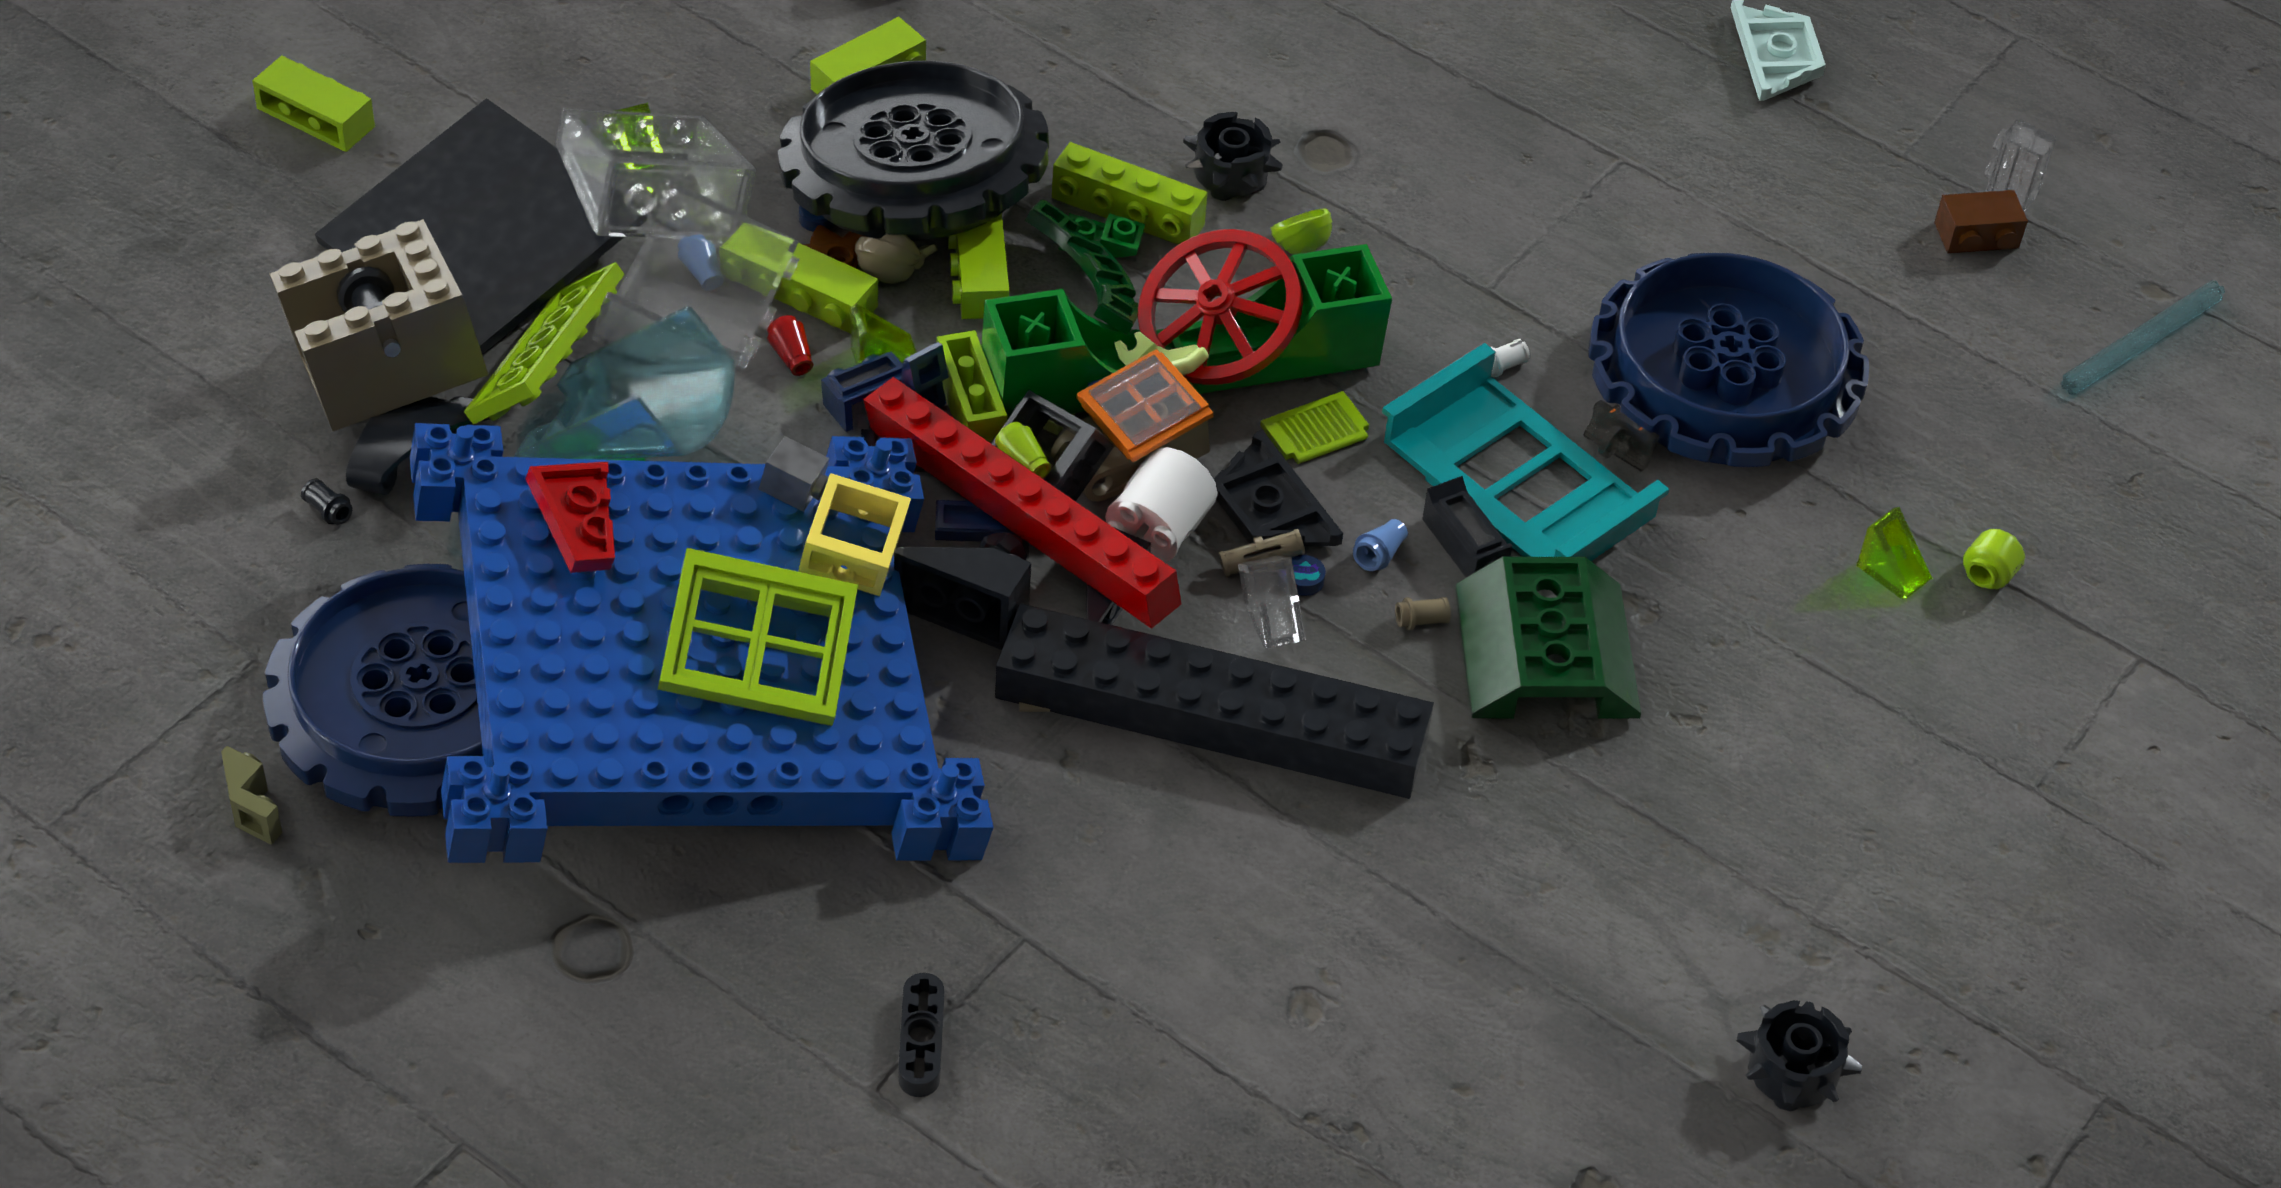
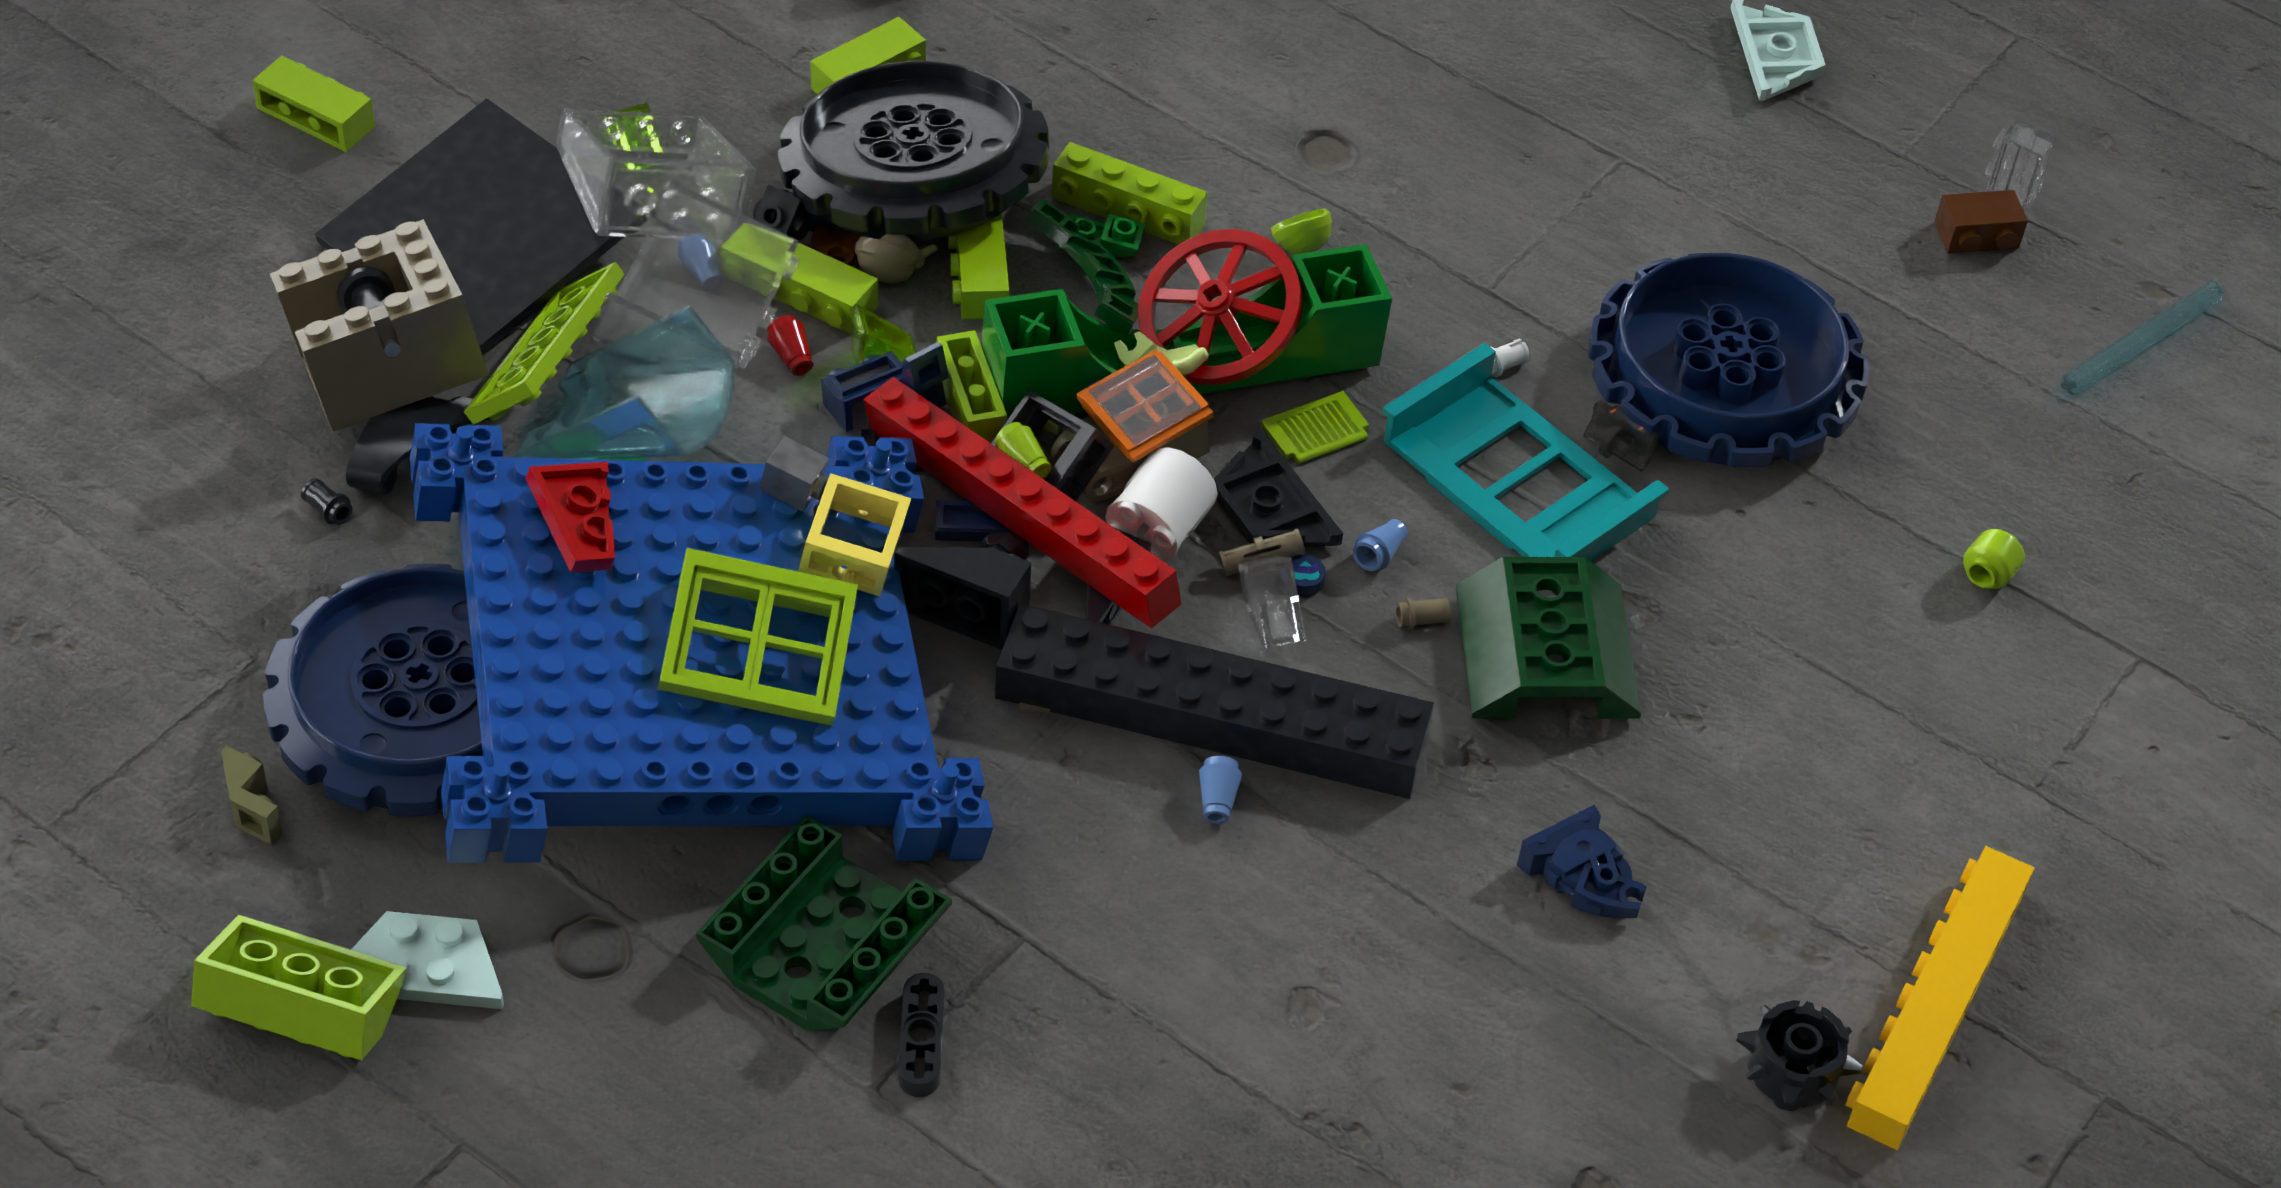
black brick [1183,112,1283,201] -> none
black window [1422,476,1513,578] -> none
clear neon green slope [1856,507,1932,599] -> none
none -> lime slope [191,915,407,1060]
none -> light aqua wing [351,911,504,1009]
none -> dark green slope [696,814,952,1031]
none -> black brick [753,184,812,243]
none -> medium blue cone [1199,756,1242,824]
none -> dark blue piece [1517,805,1647,918]
none -> yellow brick [1845,846,2035,1151]

